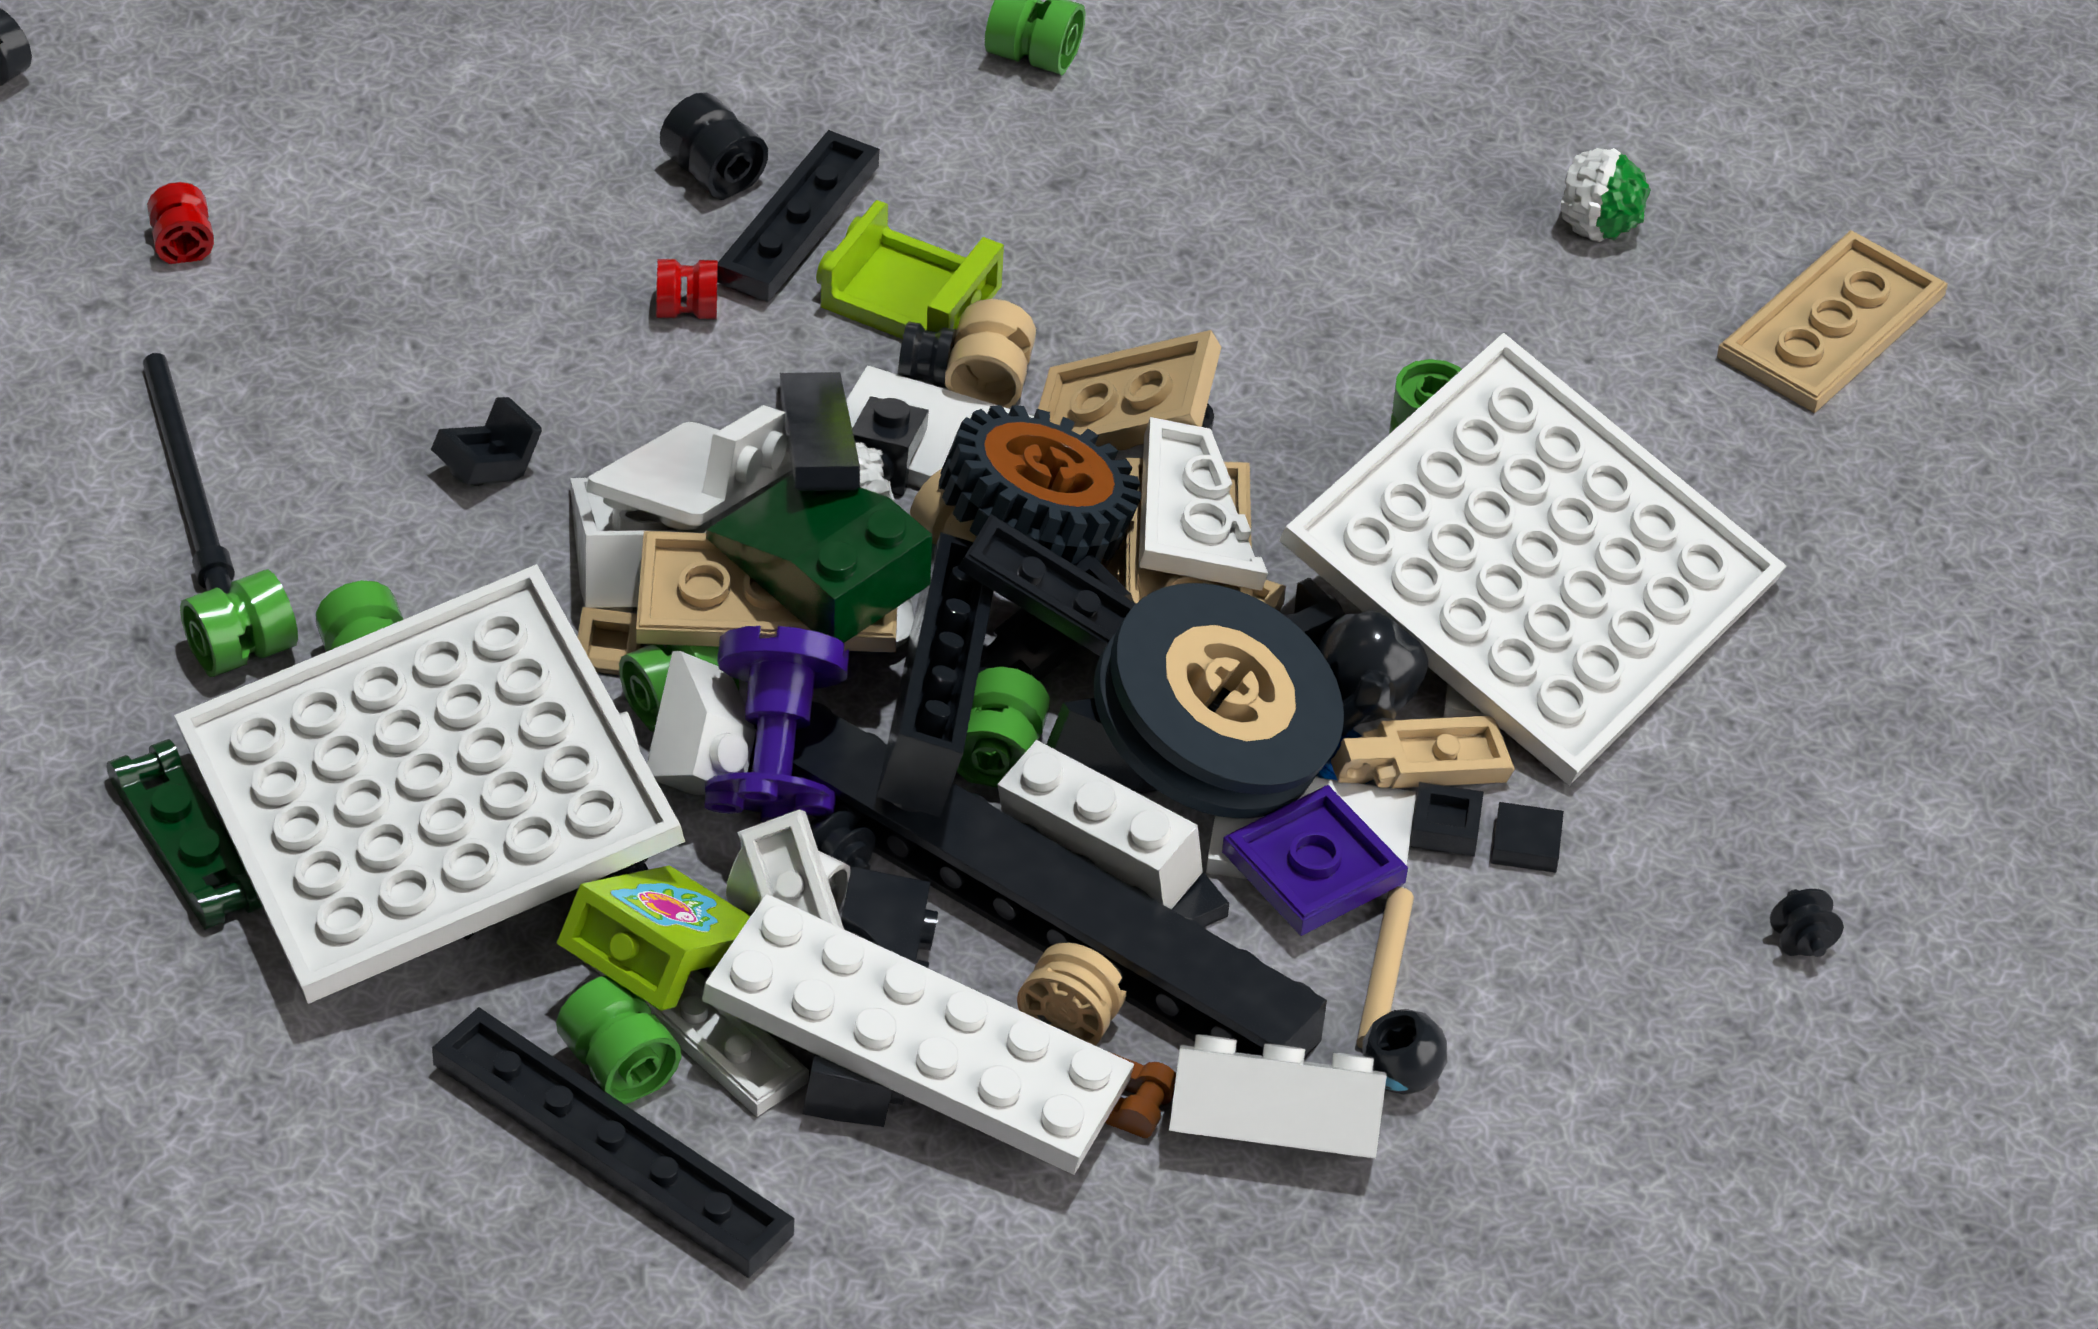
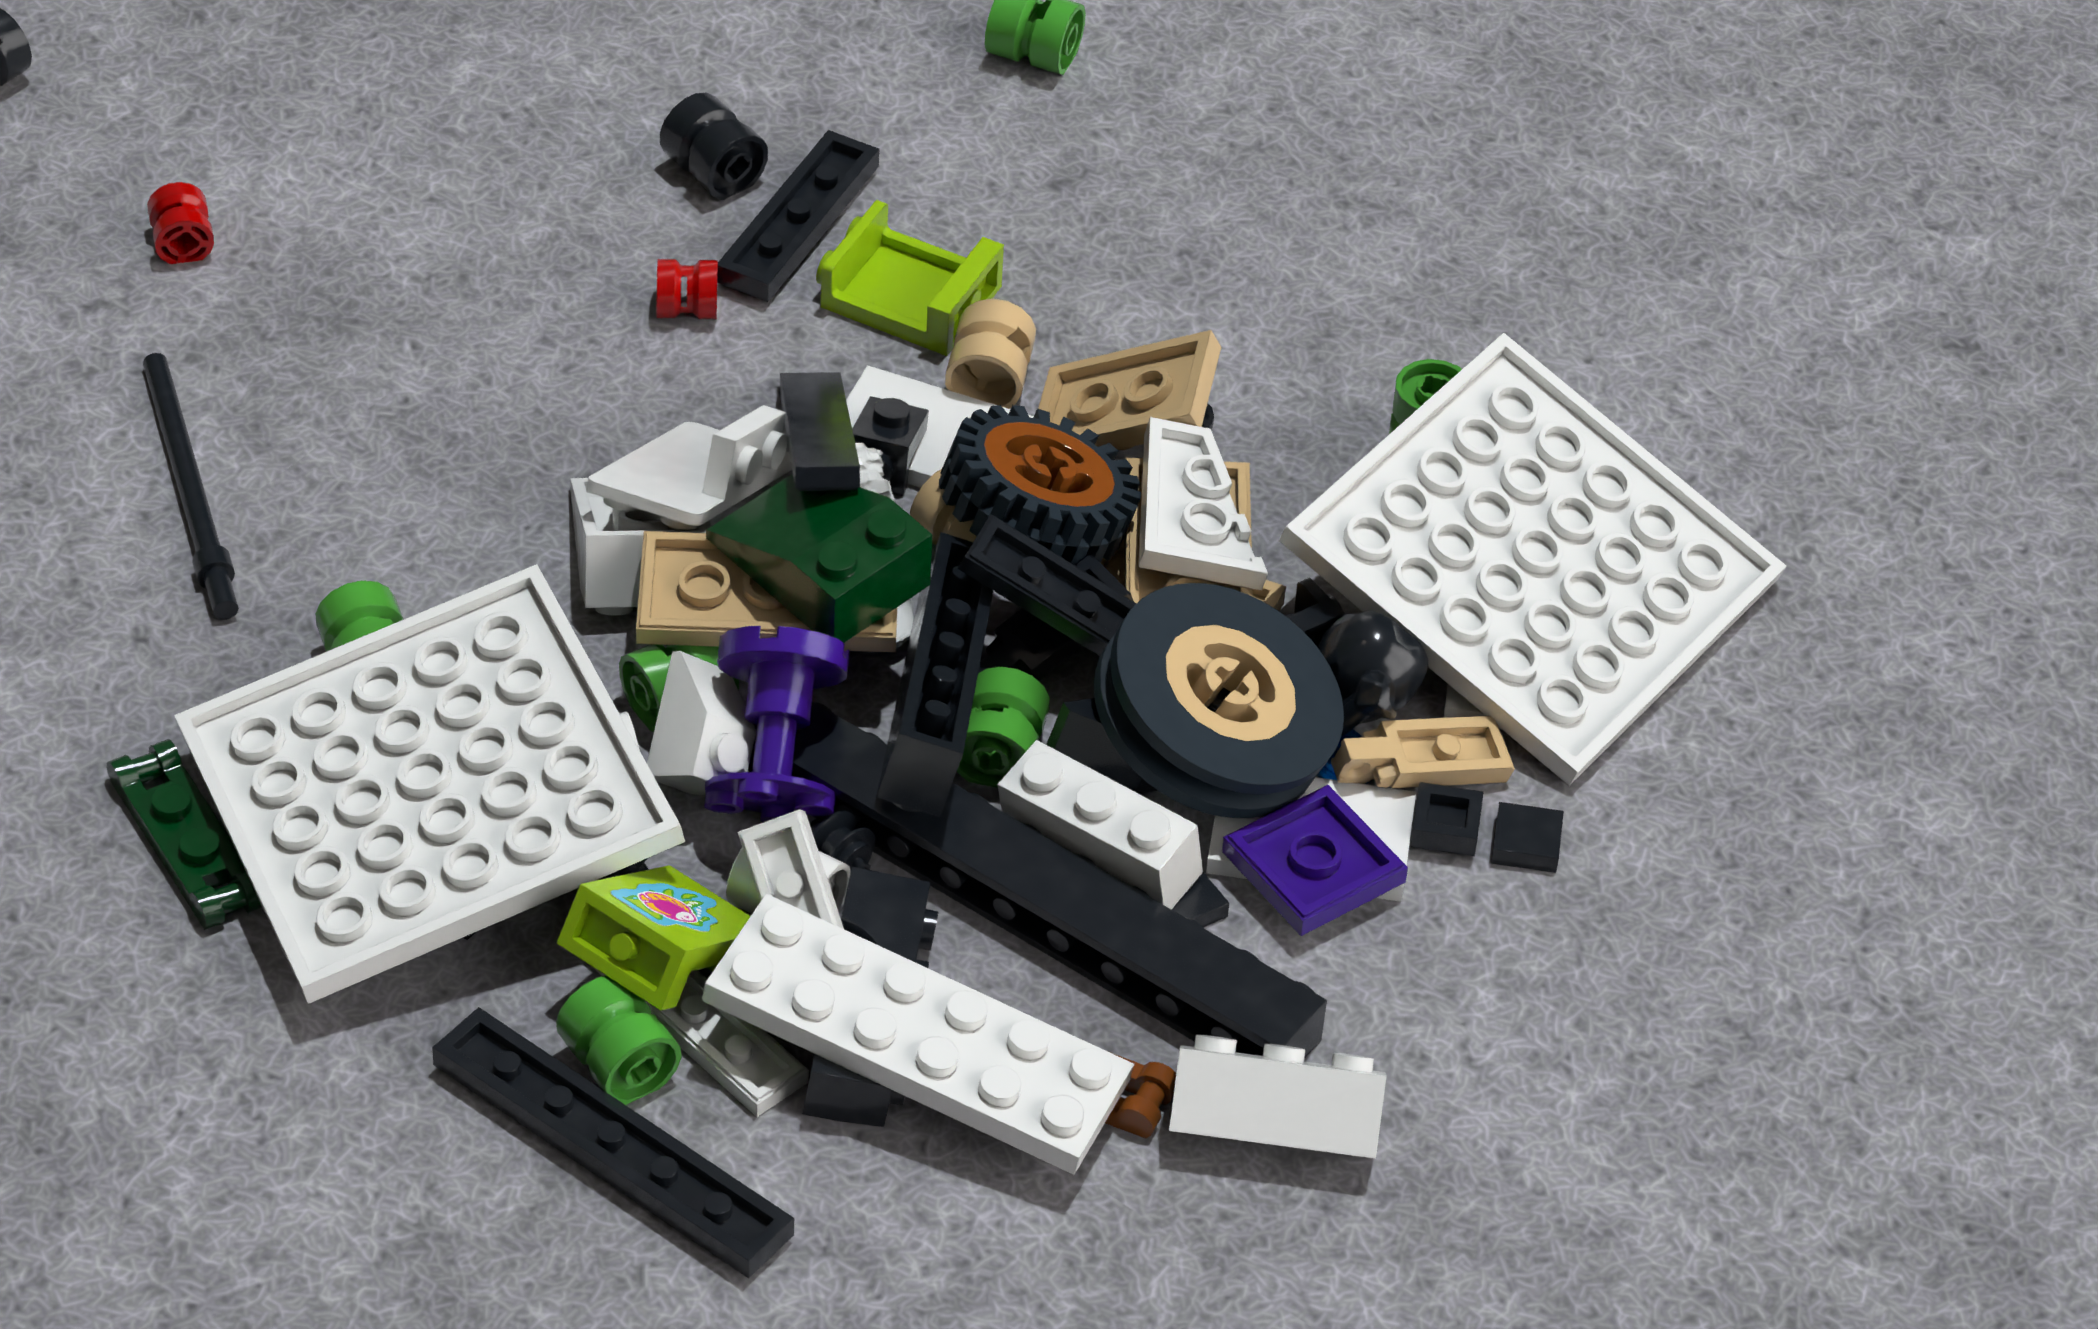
bright green wheel [180,569,298,677] -> none
black bracket [431,397,542,486] -> none
tan slope [577,607,644,675] -> none
black wheel [898,321,957,388] -> none
tan wheel [1017,943,1126,1045] -> none
tan bar [1357,887,1414,1049] -> none
black piece [1363,1009,1447,1095] -> none
piece [1561,148,1651,242] -> none
tan tile [1717,230,1948,413] -> none
black wheel [1770,889,1844,957] -> none

